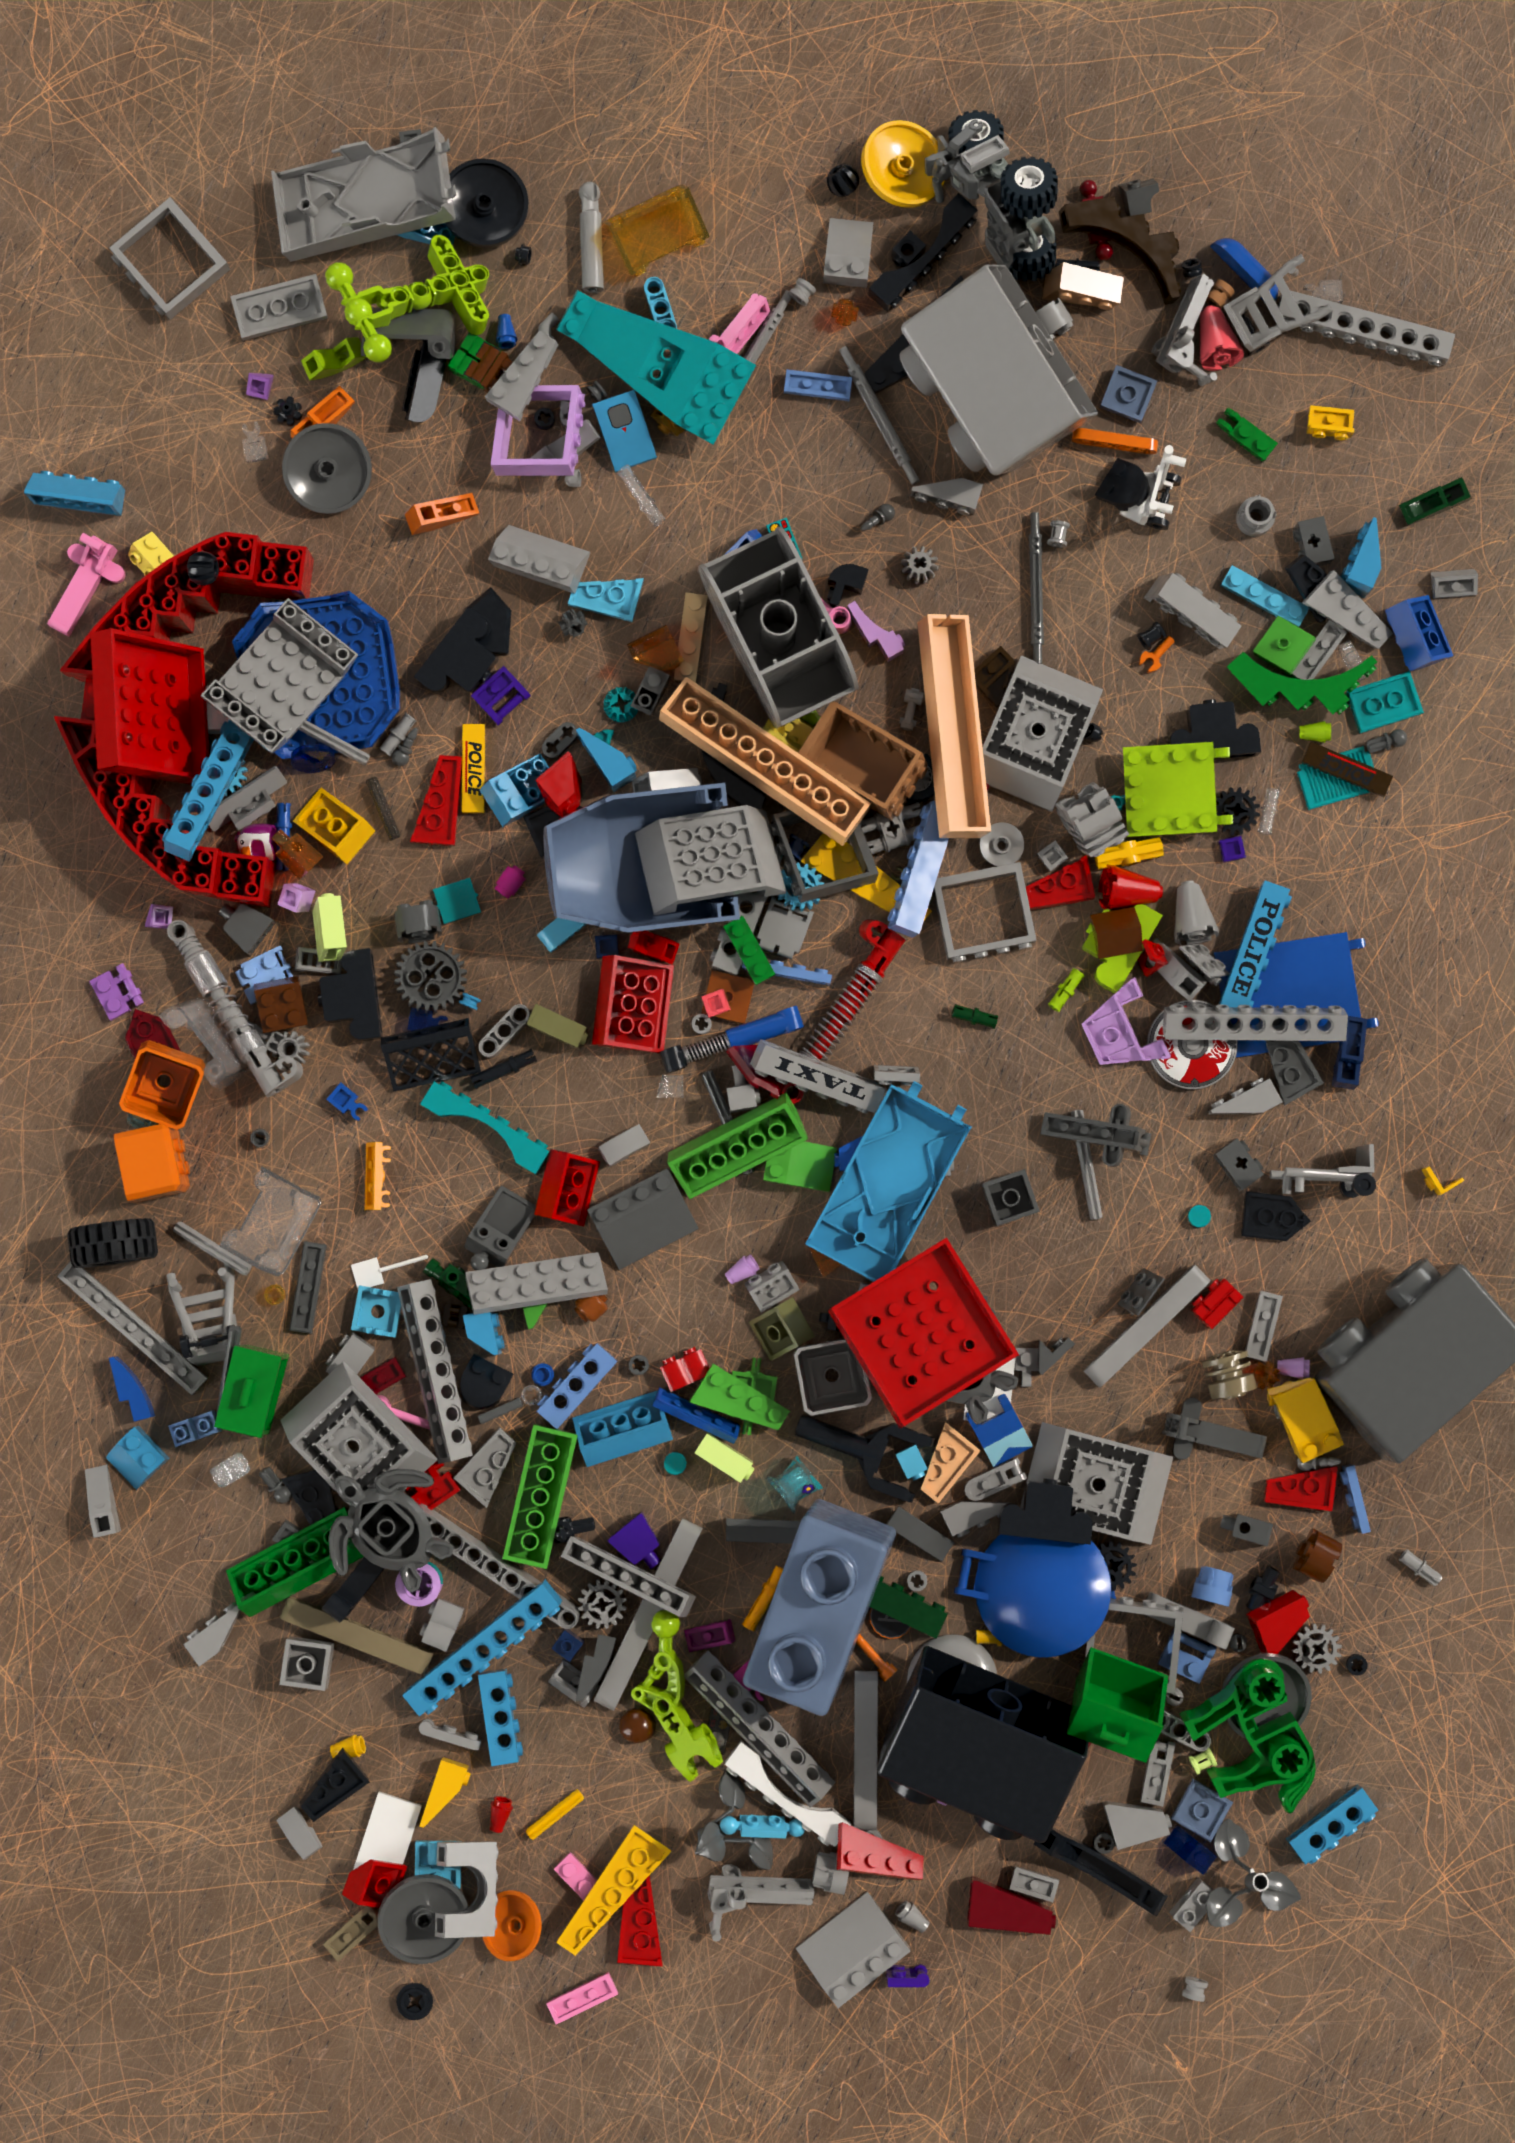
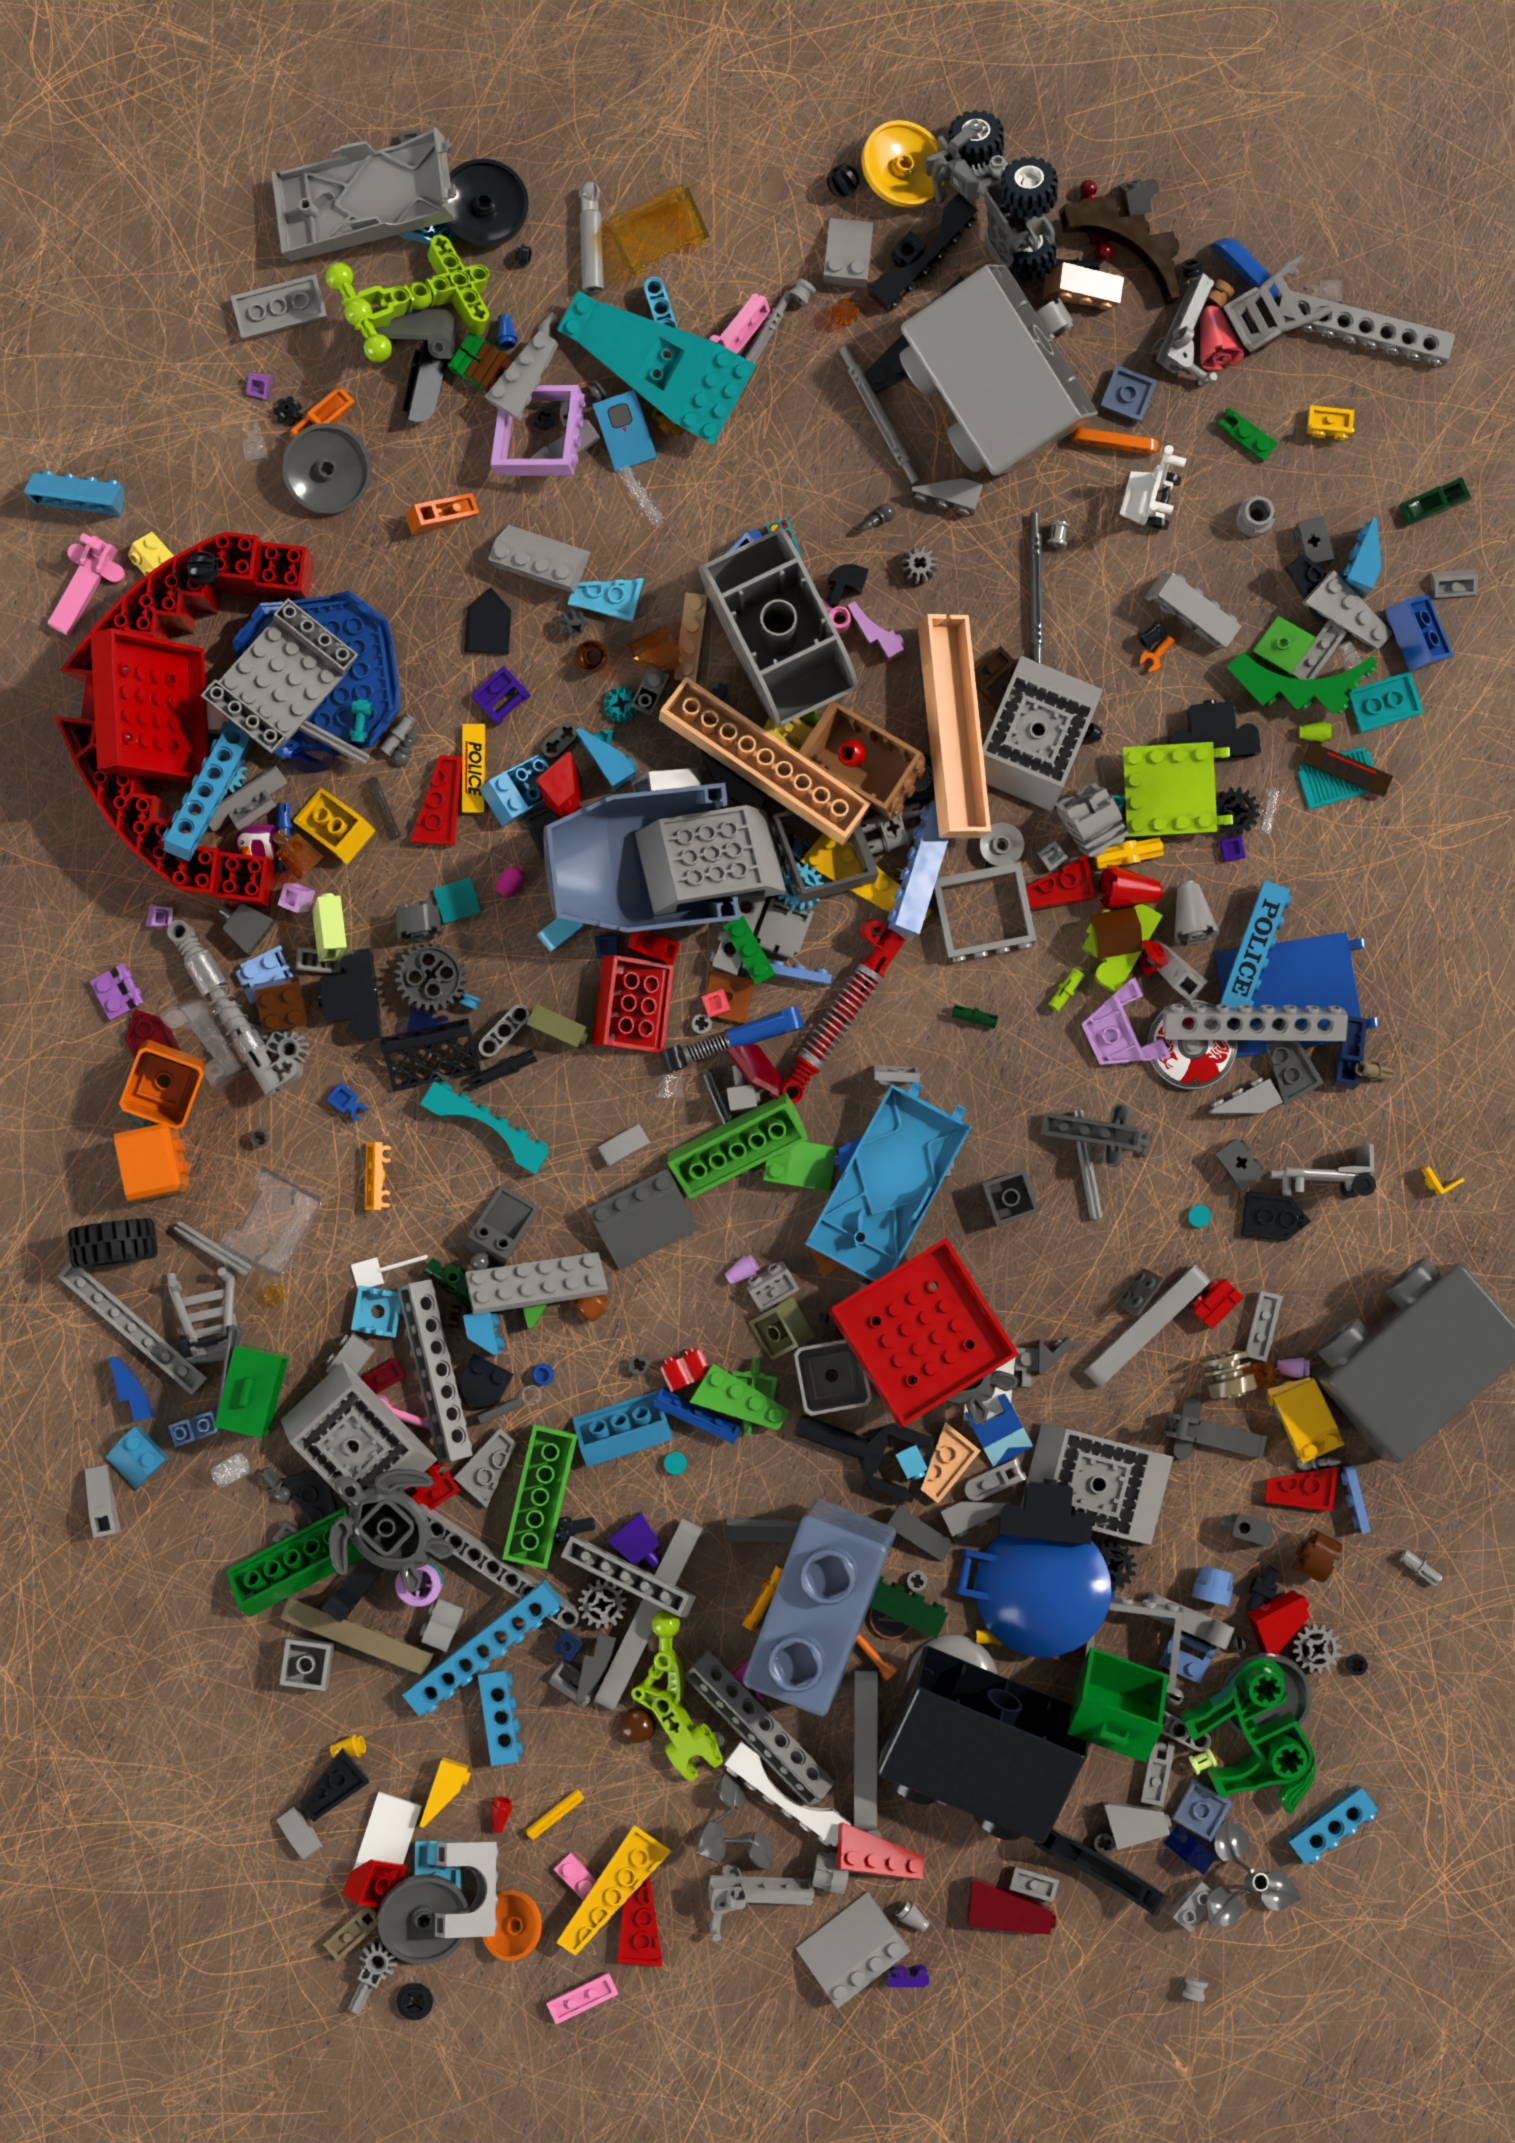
light grey window [109,197,231,320] -> none
light grey slope [183,1602,241,1667] -> none
dark grey tile [289,1241,327,1334] -> none
lime brick [301,337,367,380] -> none
black brick [414,606,499,692] -> none
light grey plate [419,1718,482,1750] -> none
red slope [534,1149,600,1227] -> none
medium blue brick [537,1343,618,1429] -> none
light grey hinge [564,469,581,487] -> none
magenta slope [684,1619,736,1652] -> none
yellowish green brick [695,1432,754,1483] -> none
medium azure plate [720,1814,805,1838] -> none
light grey brick [750,1039,887,1114] -> none
clear light blue hat [765,1455,823,1514] -> none
medium blue plate [784,369,852,401] -> none
light grey bar [899,688,924,731] -> none
light grey tile [960,135,1010,173] -> none
black slope [1095,458,1150,511] -> none
light grey hinge [1179,944,1230,986] -> none
medium azure plate [1220,565,1309,627] -> none
dark grey axle [1366,729,1407,753] -> none
none -> teal bar [349,699,372,743]
none -> light grey gear [349,1940,398,2014]
none -> reddish brown hair [574,640,608,674]
none -> red piece [837,739,866,768]
none -> dark tan axle [1355,1061,1394,1080]

